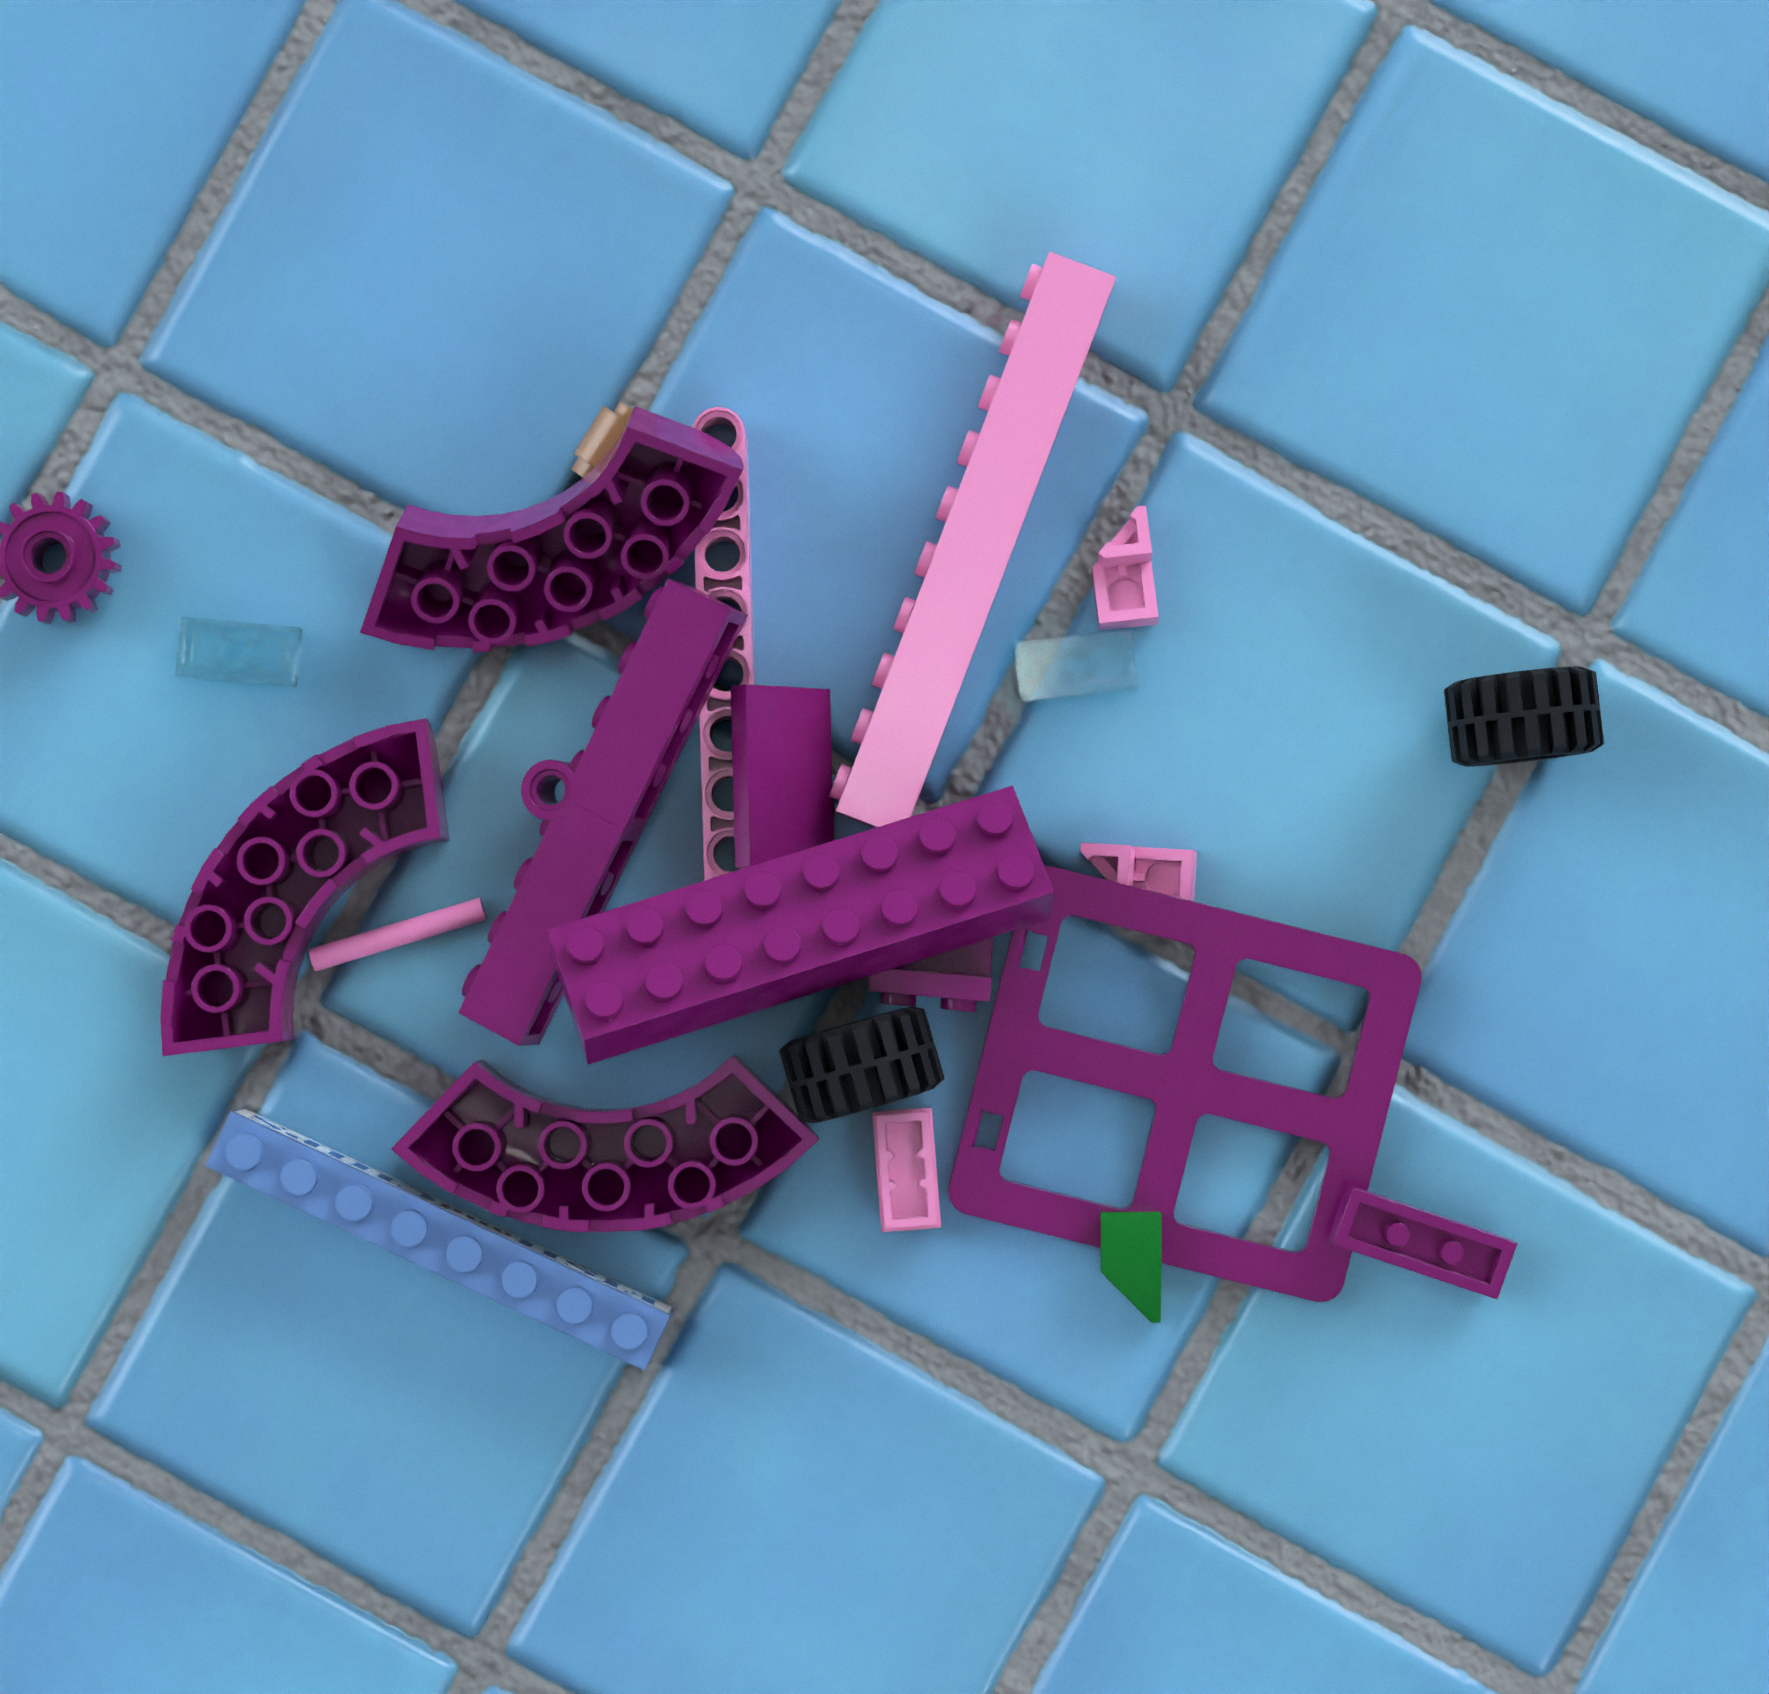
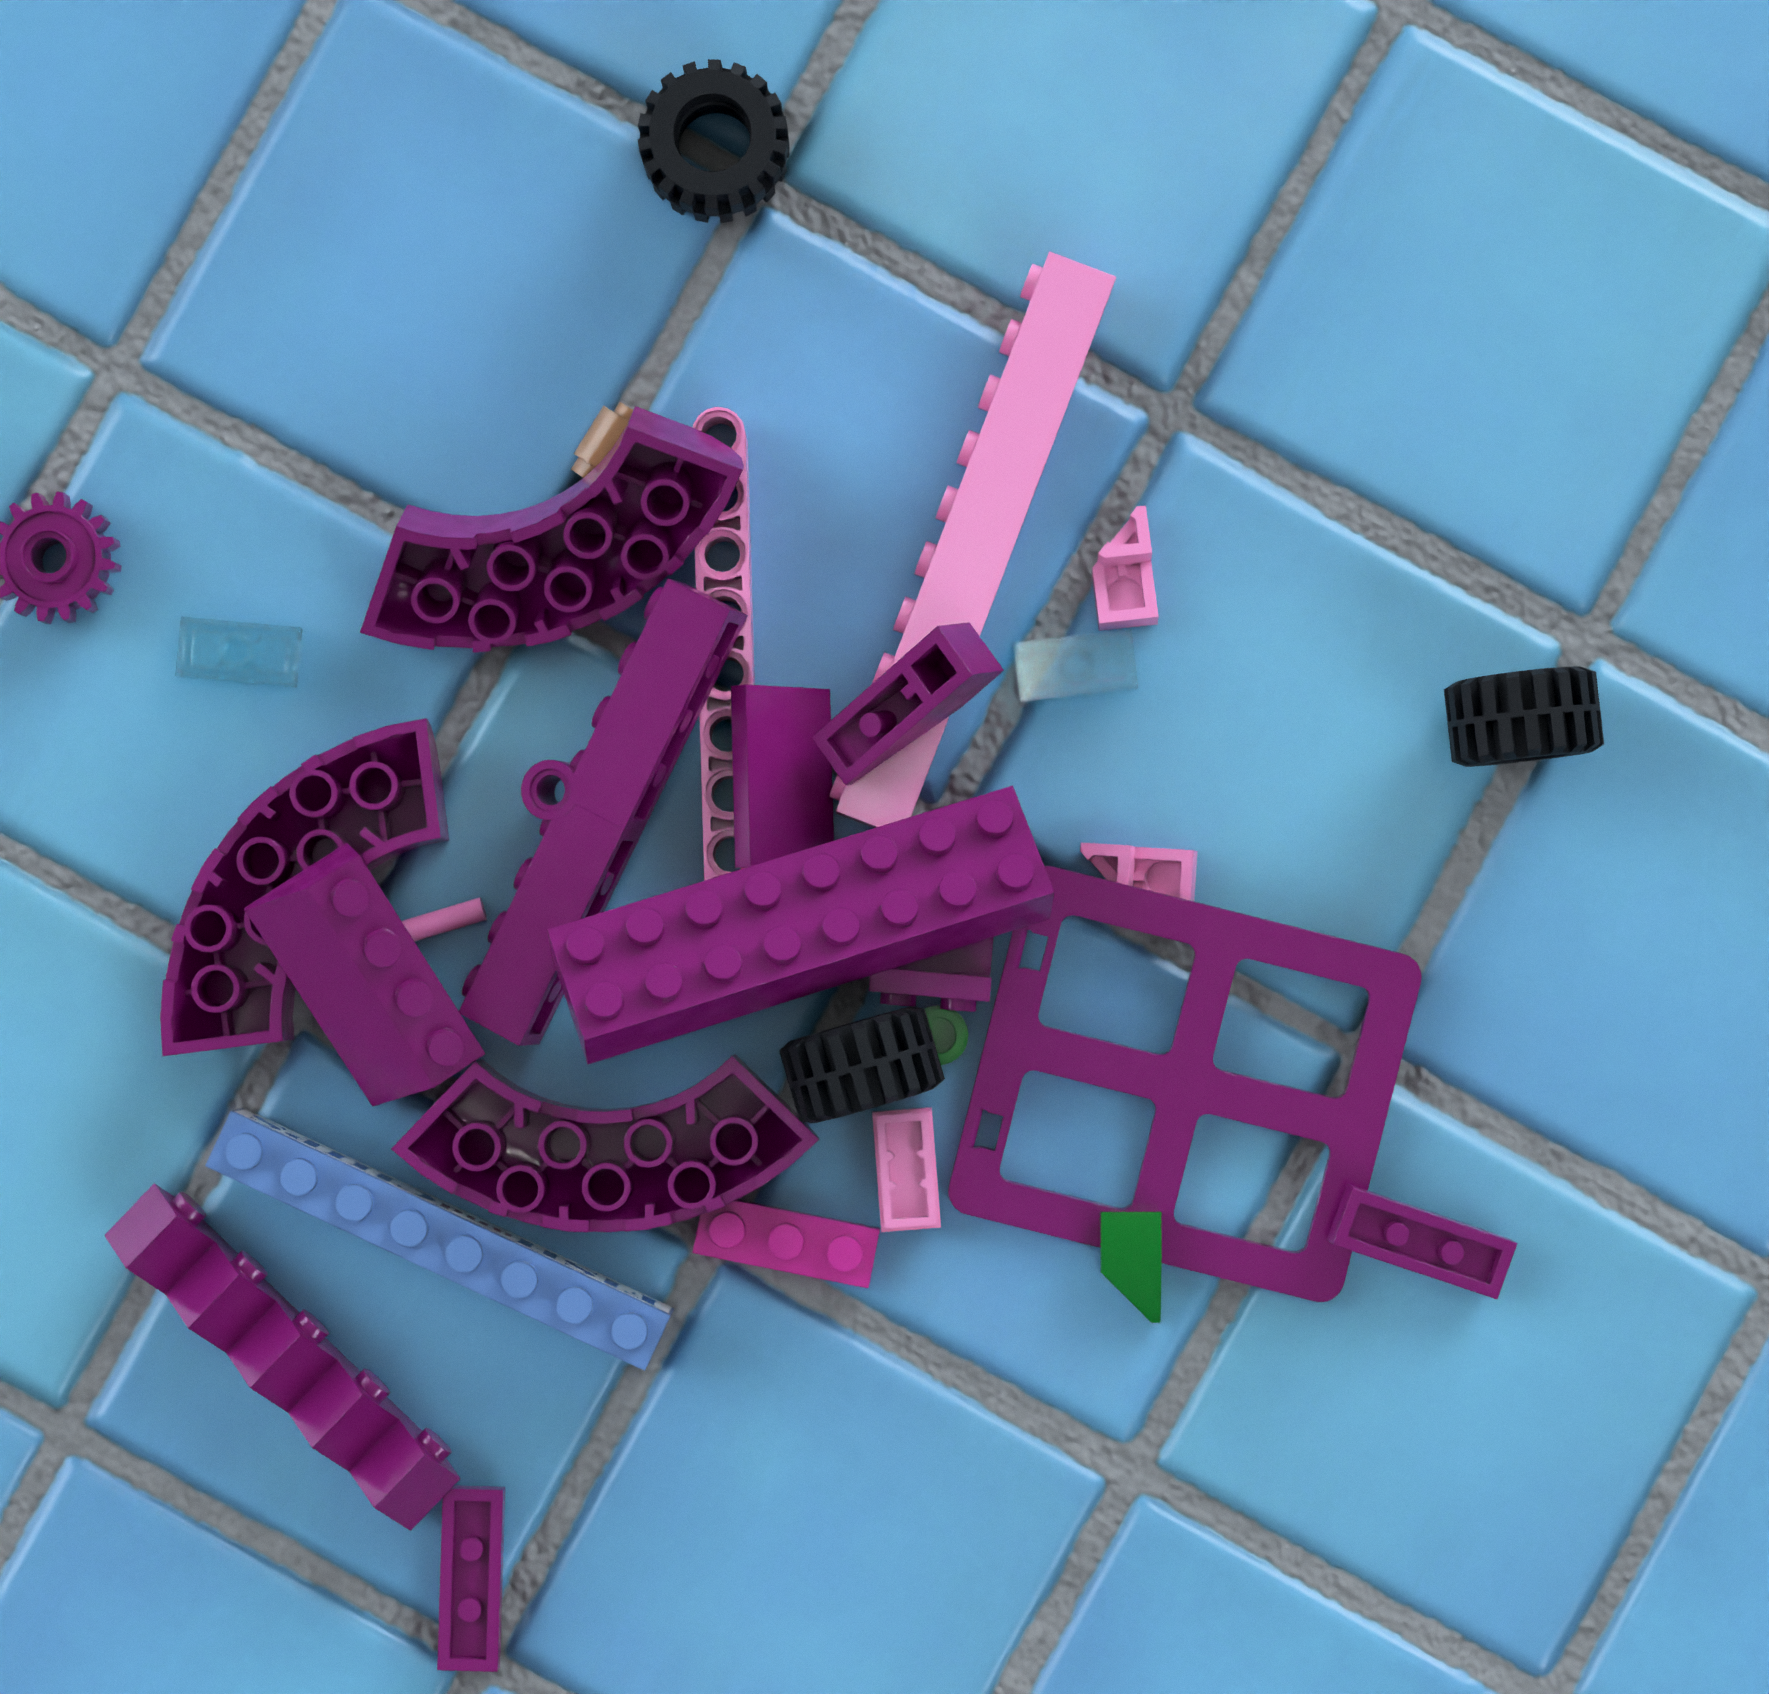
none -> magenta brick [104,1183,461,1531]
none -> magenta slope [244,843,485,1106]
none -> magenta plate [437,1485,505,1672]
none -> black tyre [638,59,790,223]
none -> dark pink plate [692,1199,880,1288]
none -> magenta slope [812,622,1004,786]
none -> green tile [924,1005,968,1065]

